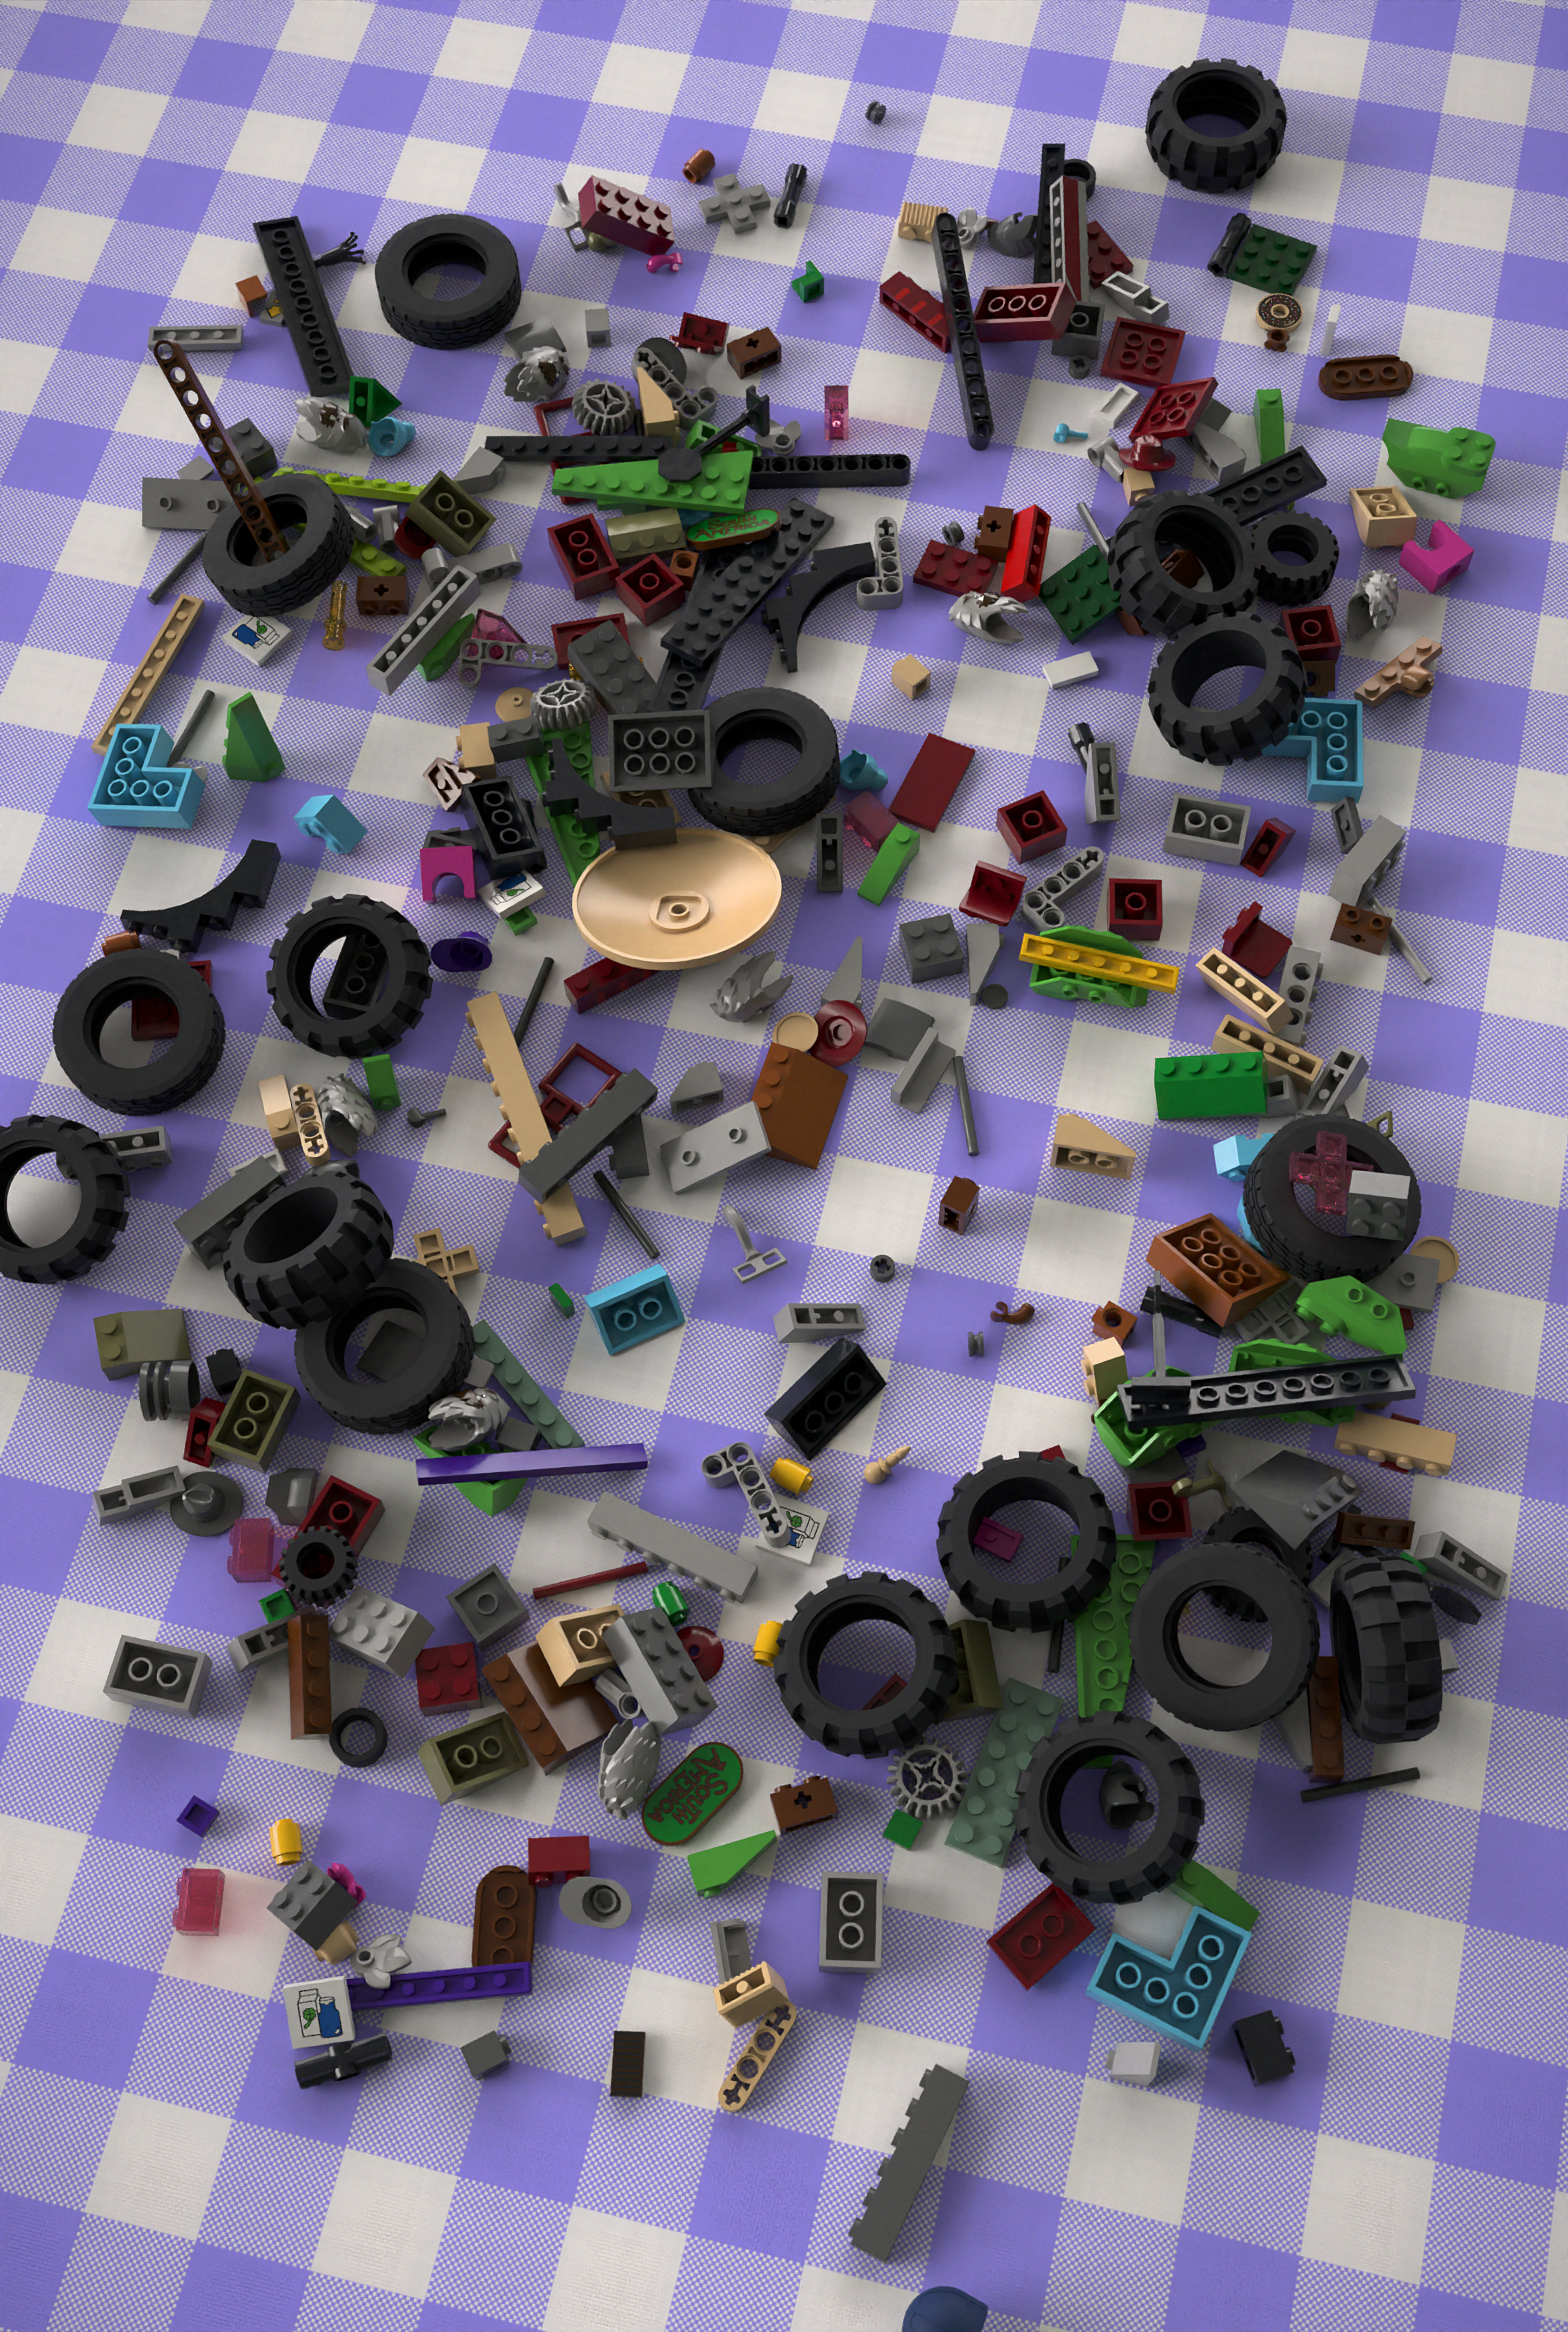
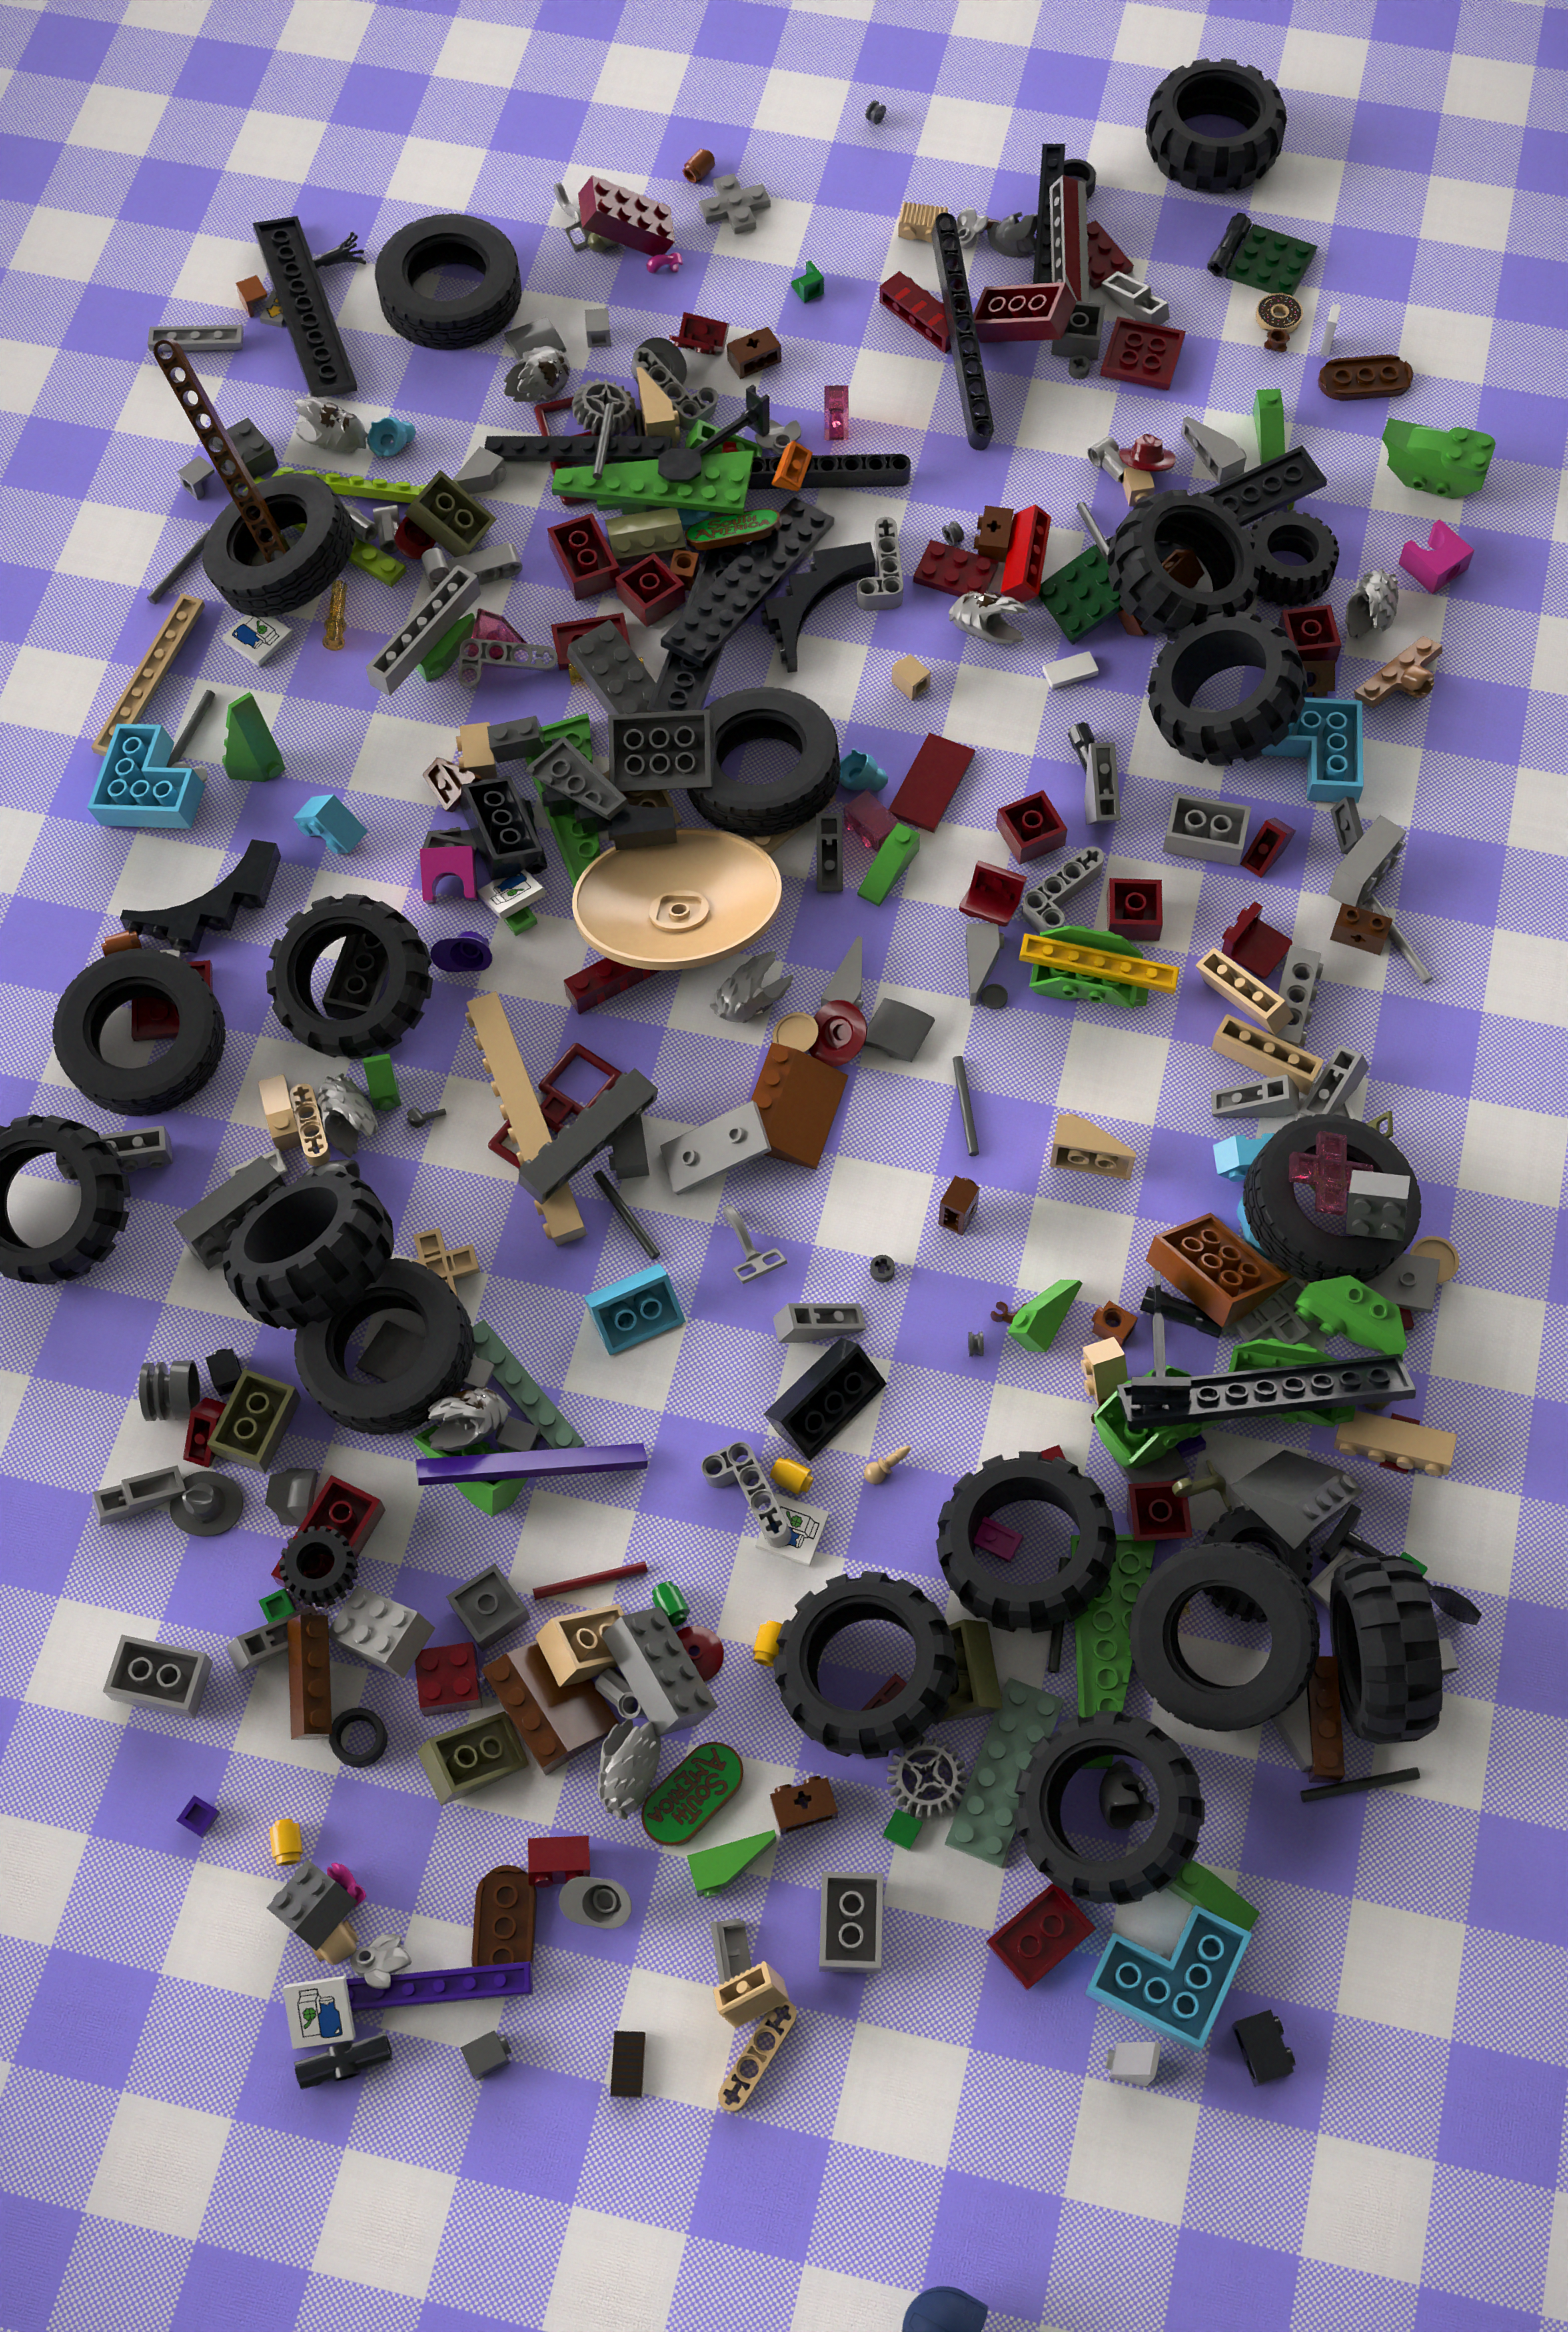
olive slope [93,1309,192,1381] -> none
light grey plate [142,477,240,530] -> none
clear pink brick [172,1868,225,1936] -> none
clear pink brick [227,1518,275,1583] -> none
green slope [349,375,402,427] -> none
reddish brown brick [356,576,410,616] -> none
tan piece [495,687,534,722] -> none
pearl dark grey bar [513,957,555,1049] -> none
light grey gear [530,678,598,731] -> none
green tile [548,1283,575,1318] -> none
light grey brick [588,1491,758,1604] -> none
light grey slope [670,1062,724,1114] -> none
black axle [773,163,807,229] -> none
dark grey brick [848,2064,970,2264] -> none
light grey panel [891,1027,956,1114] -> none
dark grey brick [899,913,964,984] -> none
medium azure hand [1053,423,1088,443] -> none
white tile [1093,382,1140,429] -> none
dark red plate [1128,377,1218,444] -> none
green slope [1154,1051,1268,1121] -> none
light grey panel [1198,397,1232,432] -> none
reddish brown plate [1333,1512,1415,1550] -> none
tan slope [1349,486,1417,549] -> none
light grey slope [1413,1531,1507,1601] -> none
none -> dark grey wing [525,736,629,820]
none -> dark grey bar [593,403,615,480]
none -> orange slope [772,440,813,491]
none -> bright green slope [1007,1279,1082,1352]

